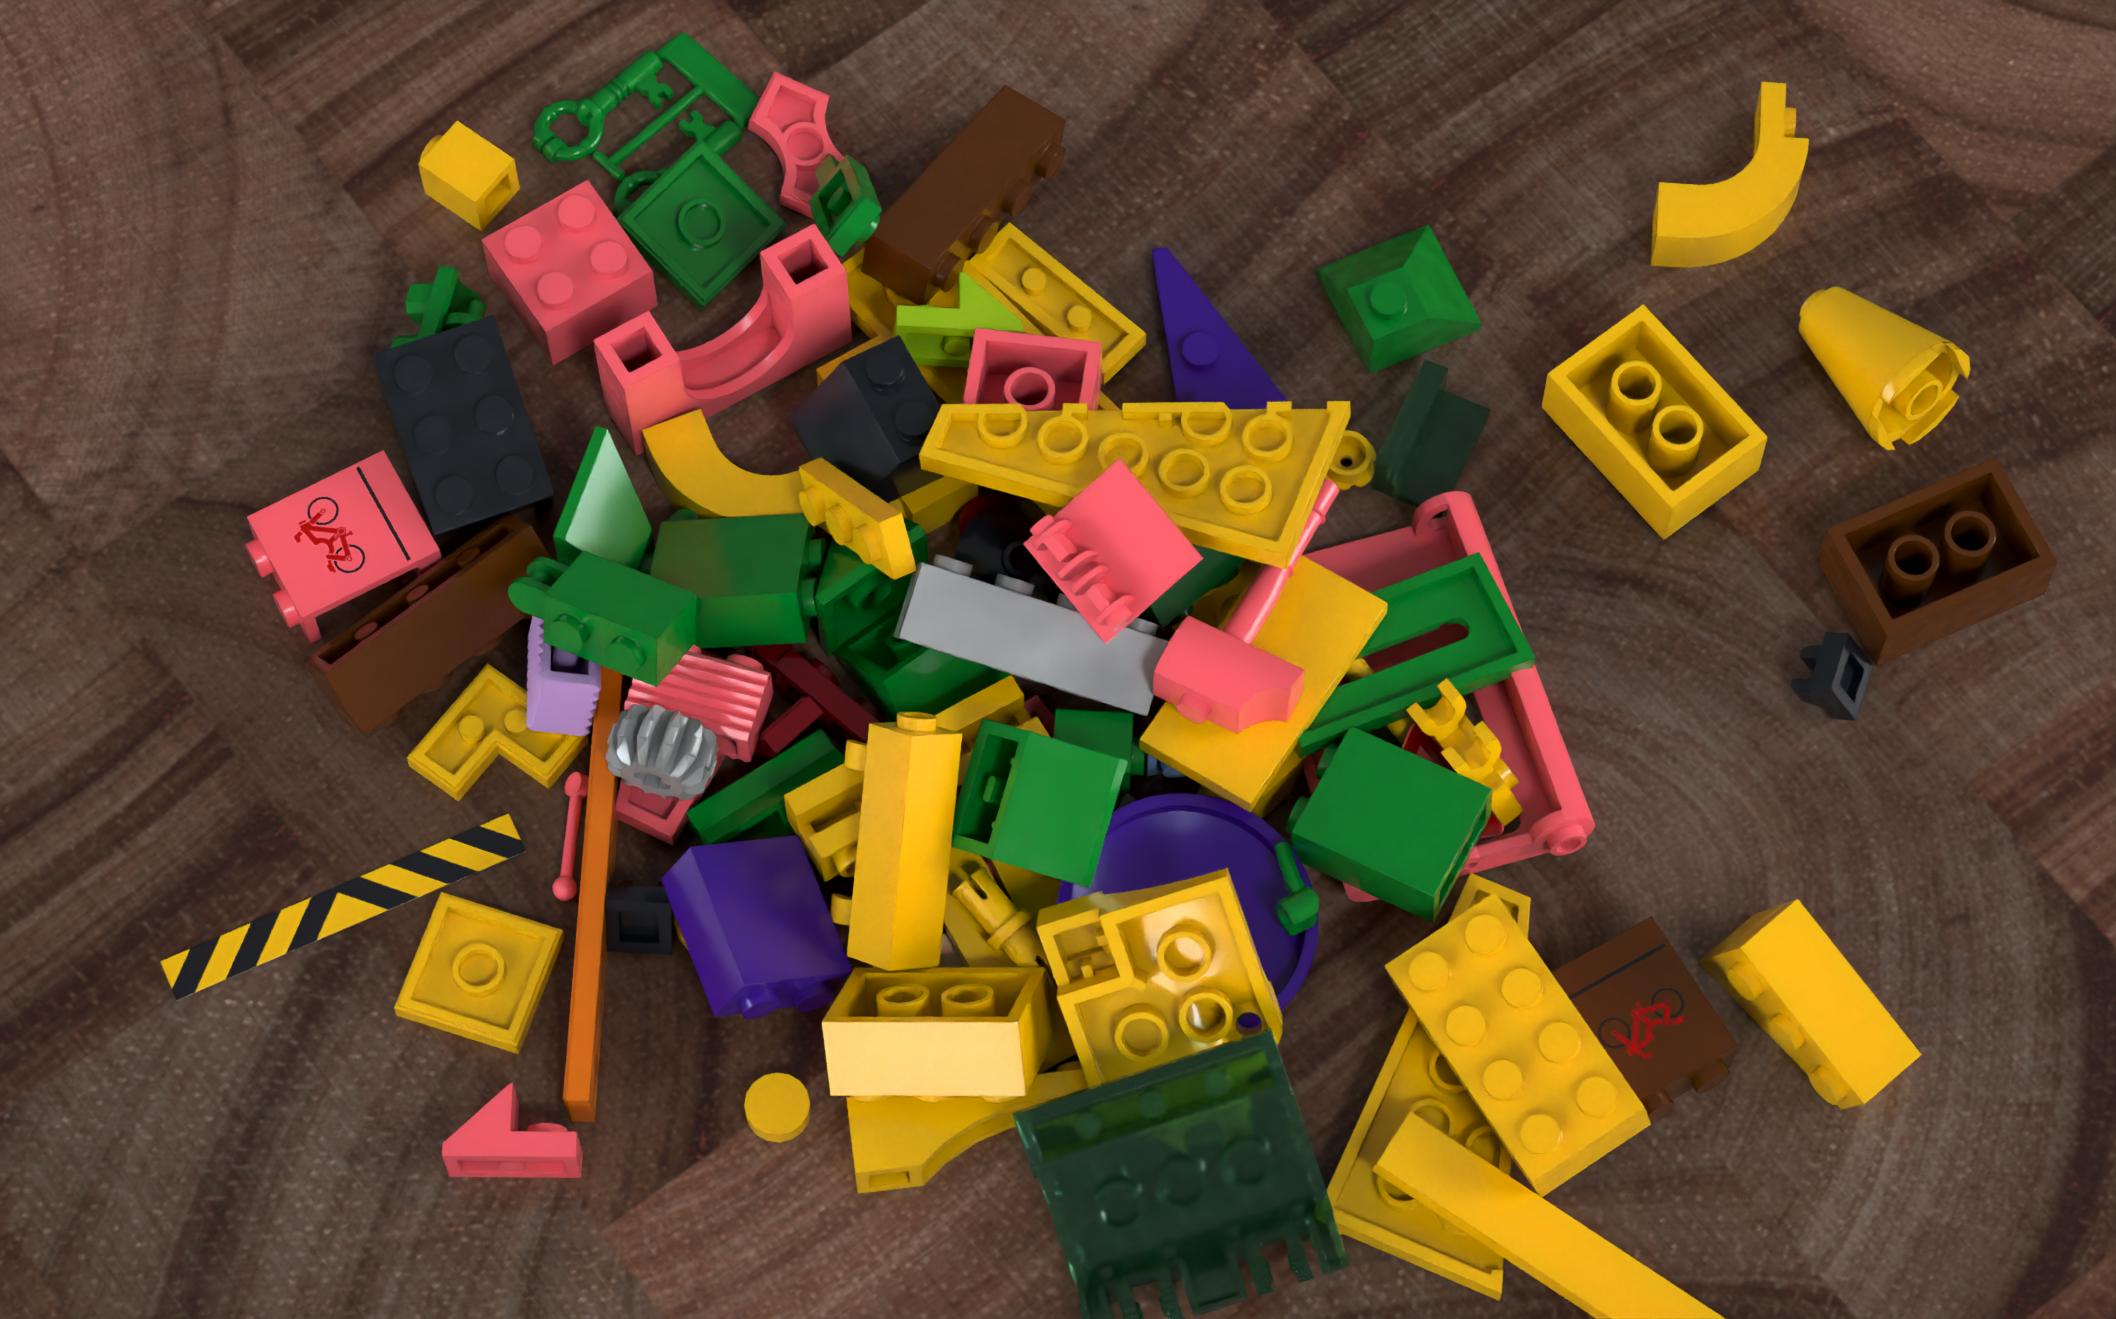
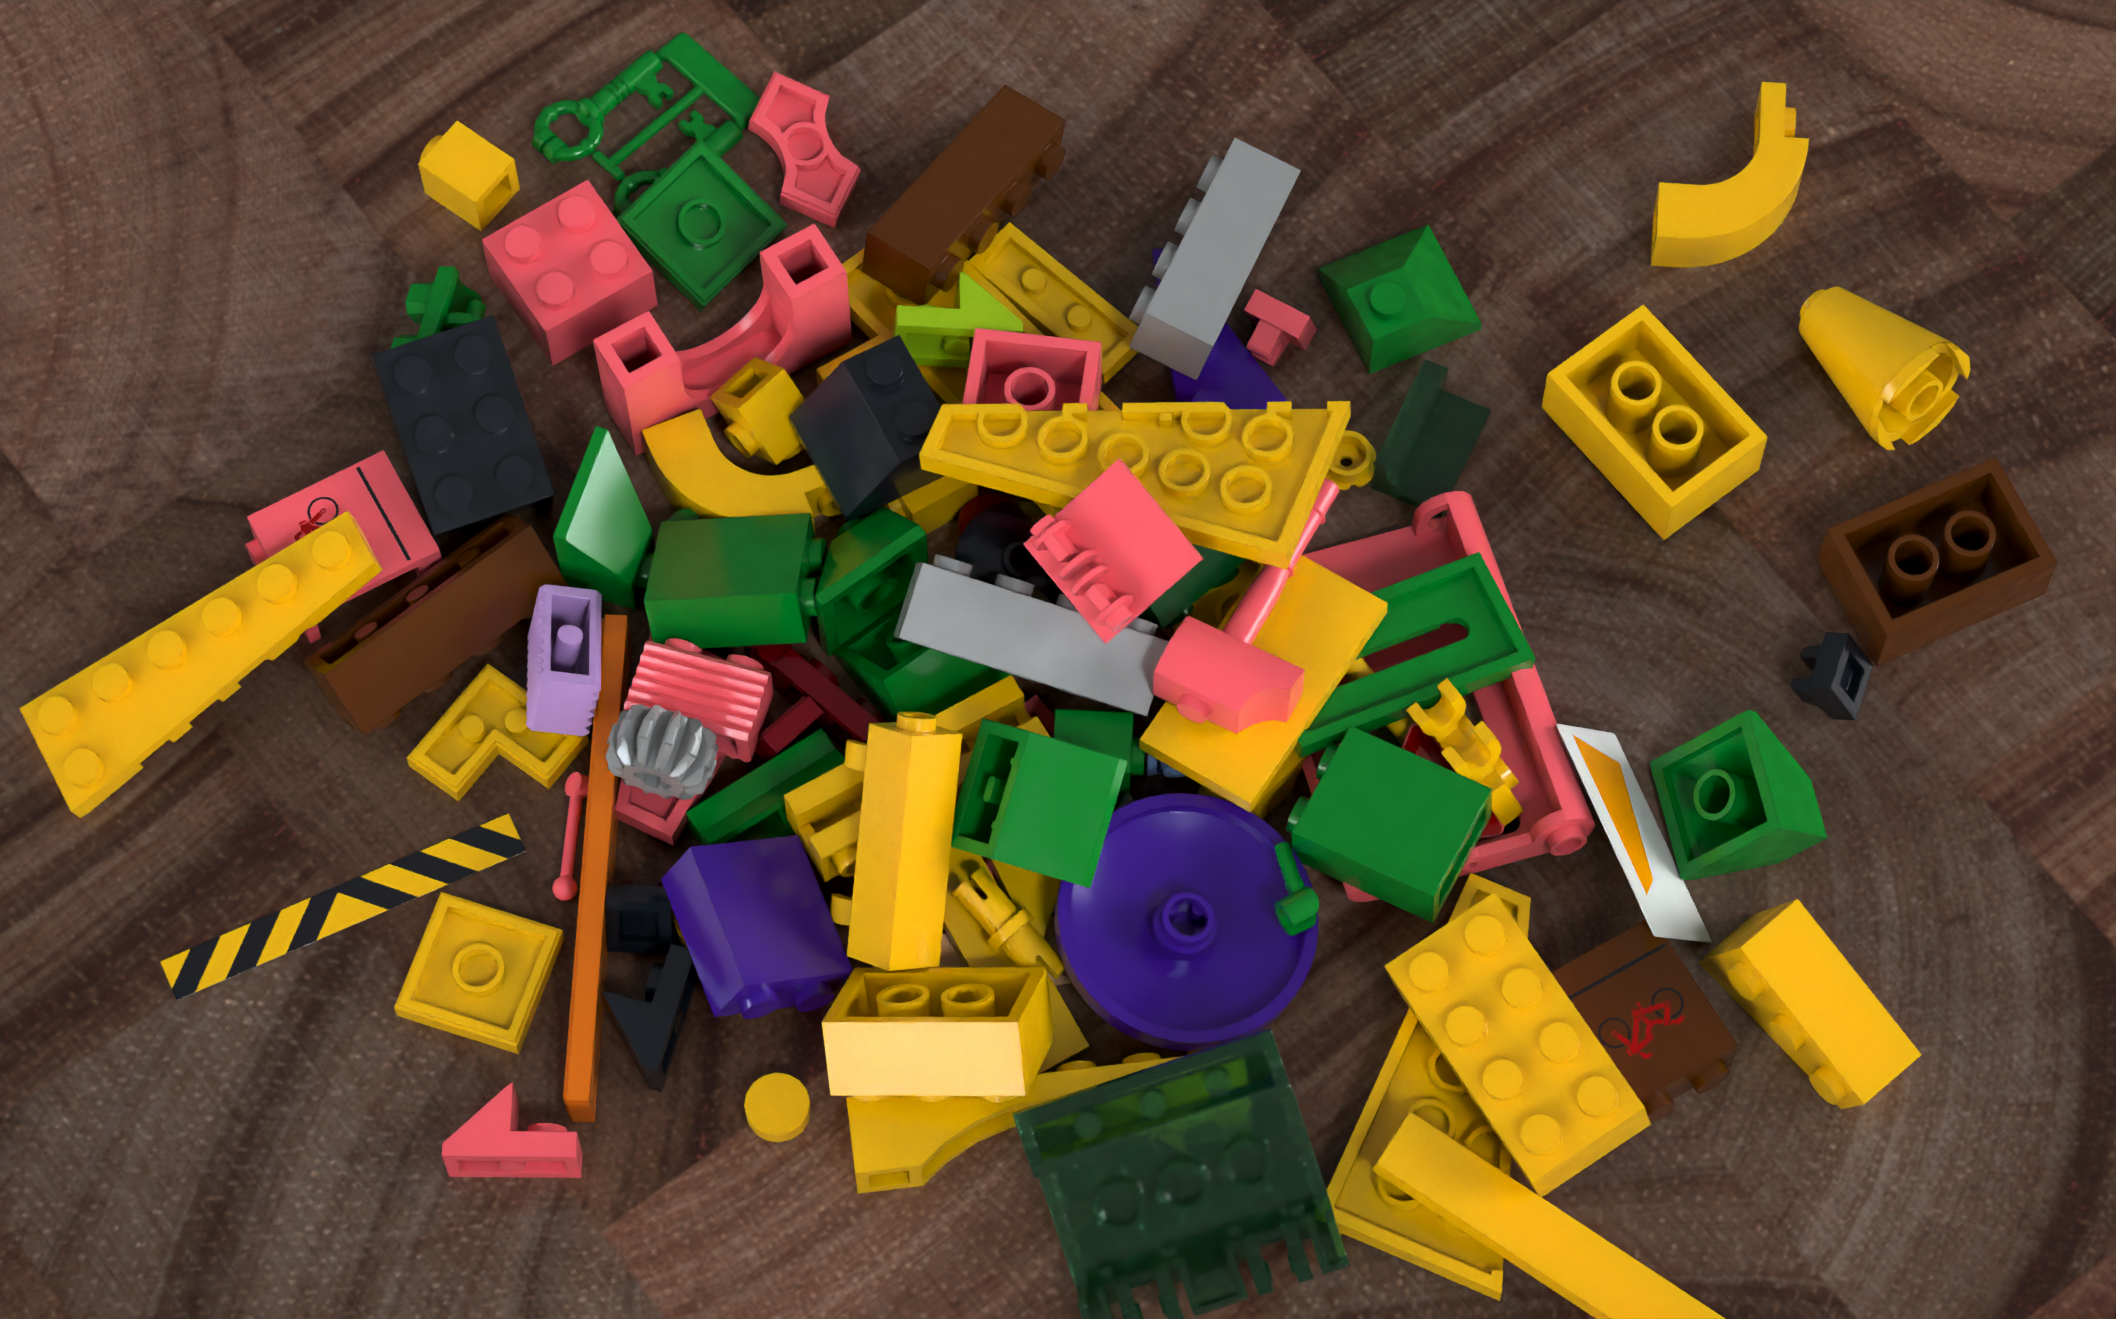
green brick [508,550,697,687] -> none
yellow plate [798,457,917,580] -> none
green hinge [808,154,882,257] -> none
yellow slope [1036,868,1283,1117] -> none
none -> yellow wing [19,511,383,818]
none -> black slope [602,944,699,1092]
none -> yellow brick [710,357,805,465]
none -> light grey brick [1129,138,1301,380]
none -> coral tile [1244,289,1317,367]
none -> white sticker [1556,724,1712,943]
none -> green slope [1649,710,1827,881]

